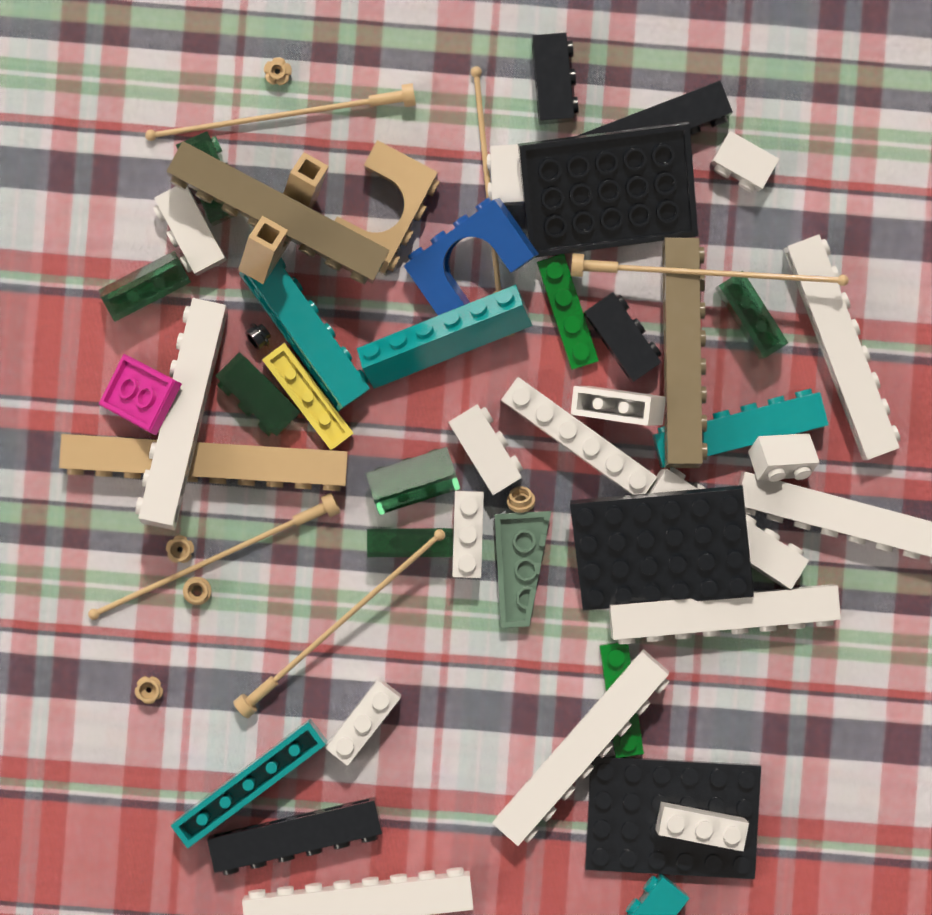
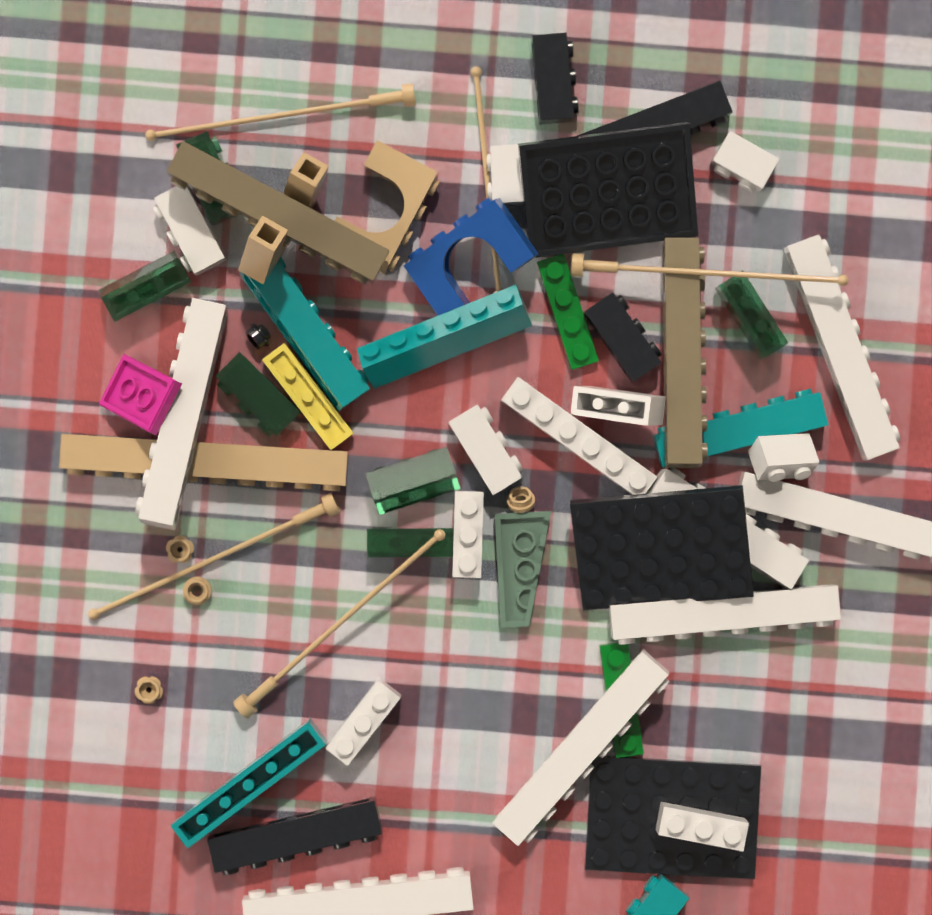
tan plate [264,57,292,85] -> none

